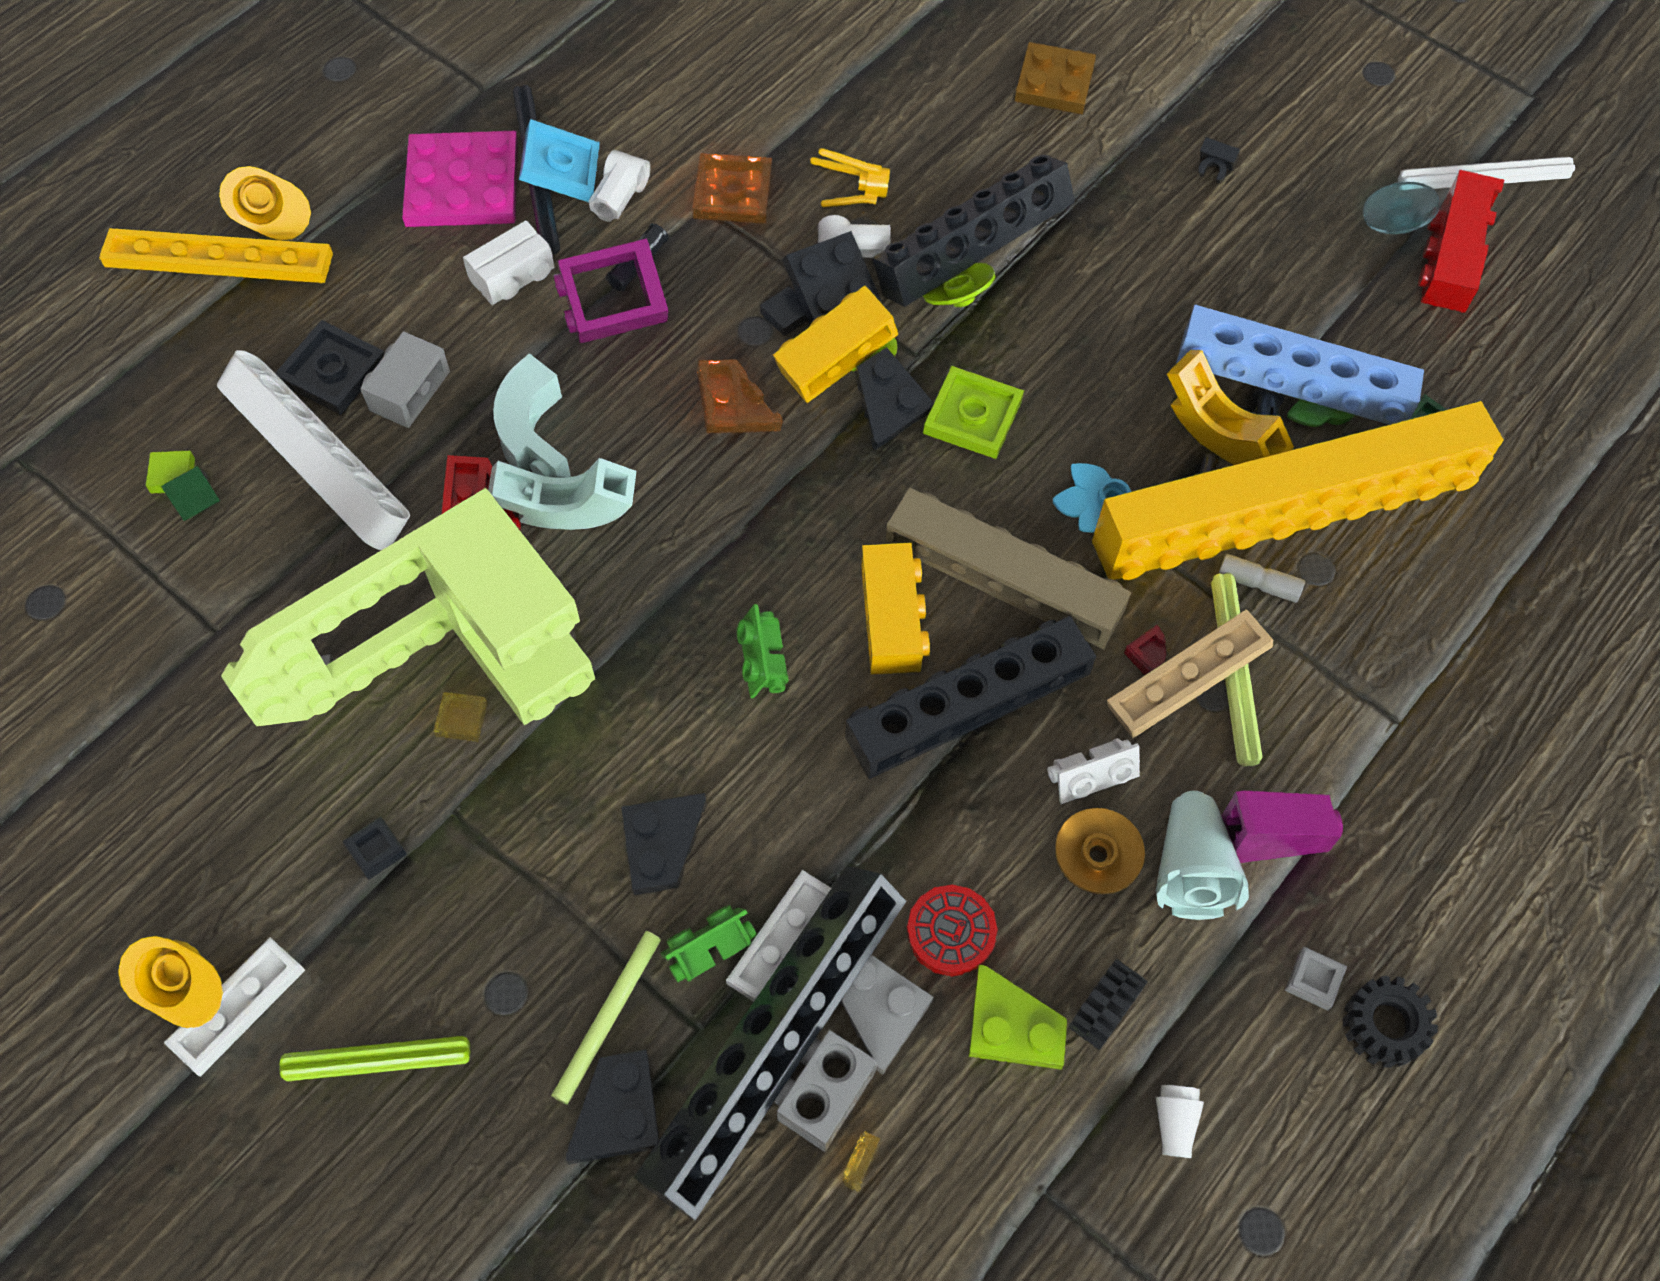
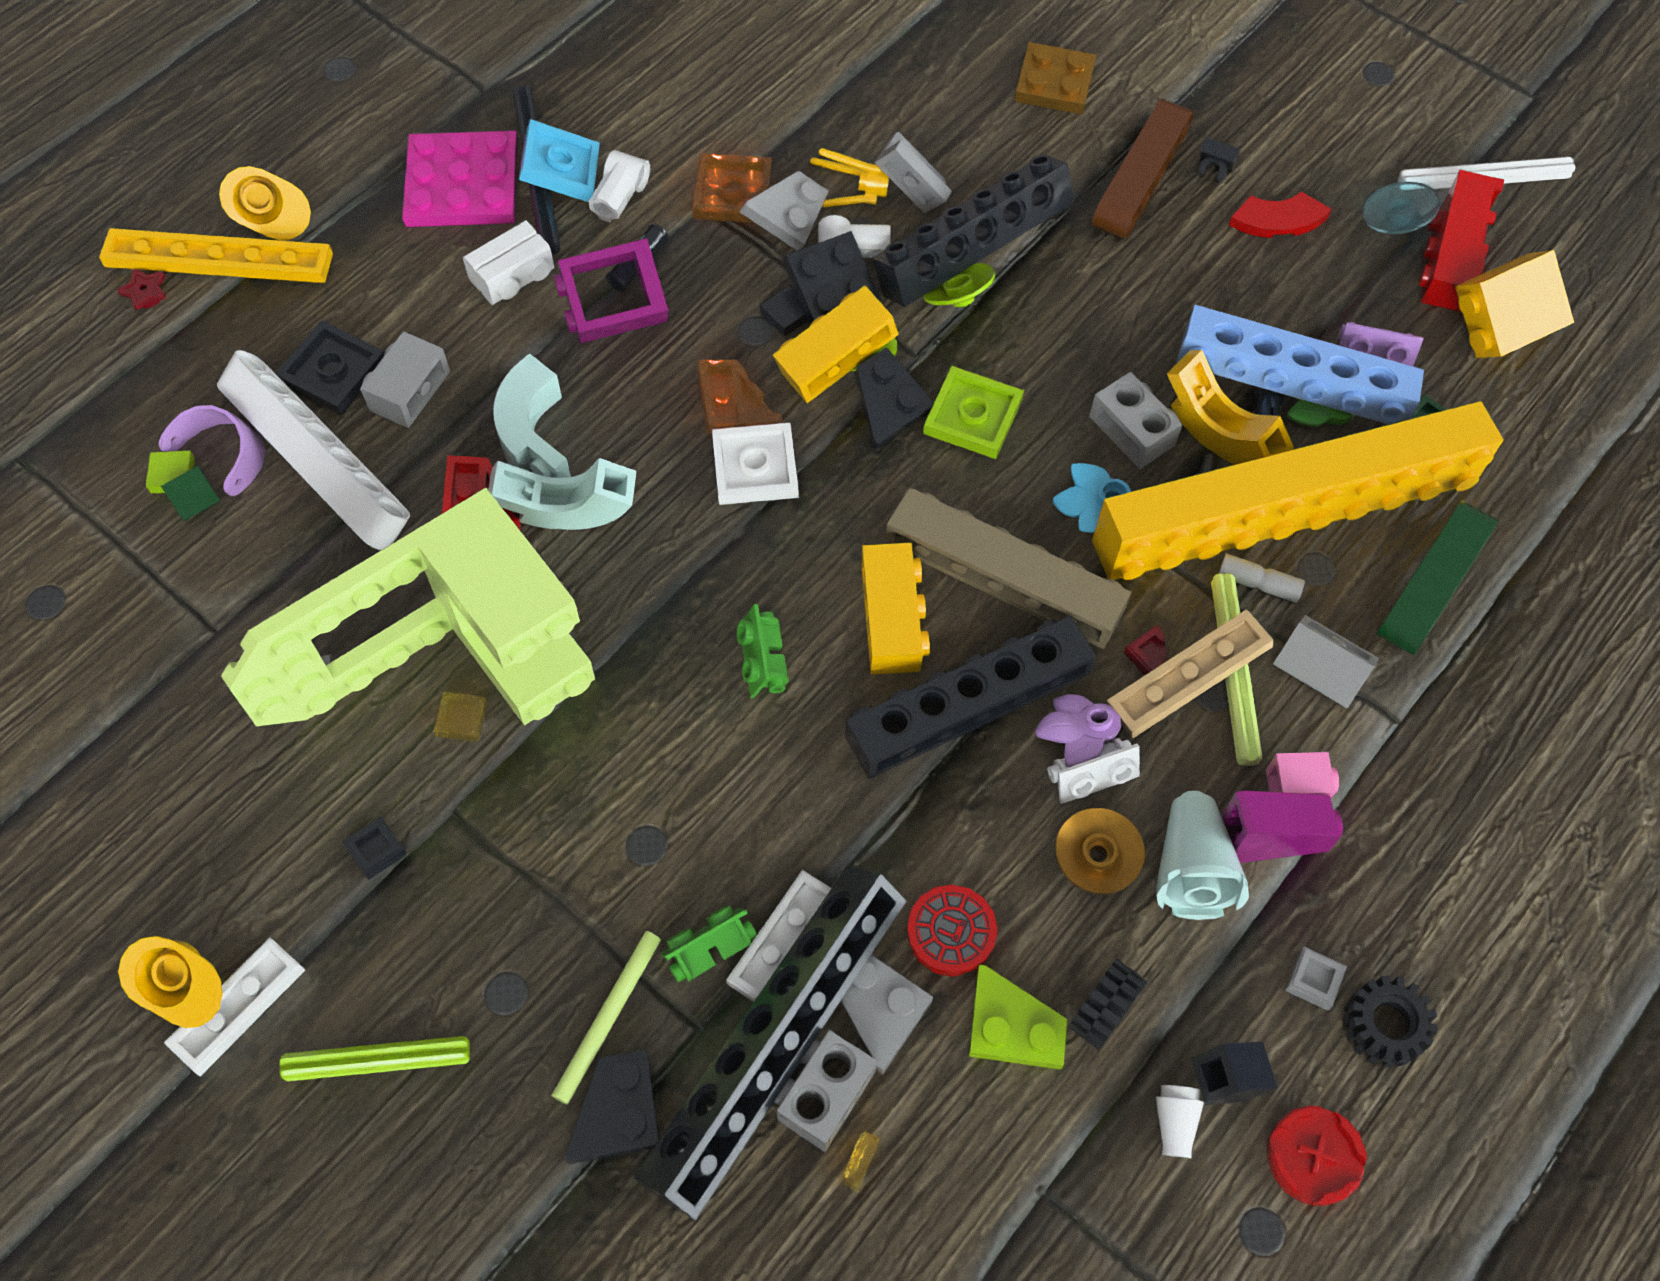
black wing [621,793,707,896] -> none
none -> dark red plate [117,269,166,310]
none -> lavender piece [159,405,266,496]
none -> white plate [712,423,799,505]
none -> light grey wing [739,171,829,251]
none -> light grey panel [874,132,952,213]
none -> lavender plate [1036,694,1121,767]
none -> light grey brick [1089,372,1183,469]
none -> reddish brown beam [1092,98,1195,239]
none -> black brick [1191,1042,1278,1105]
none -> red tile [1229,192,1332,238]
none -> bright pink brick [1266,752,1339,799]
none -> red tile [1267,1105,1366,1206]
none -> light grey panel [1273,615,1379,708]
none -> lavender hinge [1338,322,1424,366]
none -> dark green beam [1376,500,1499,656]
none -> yellow brick [1455,250,1574,358]

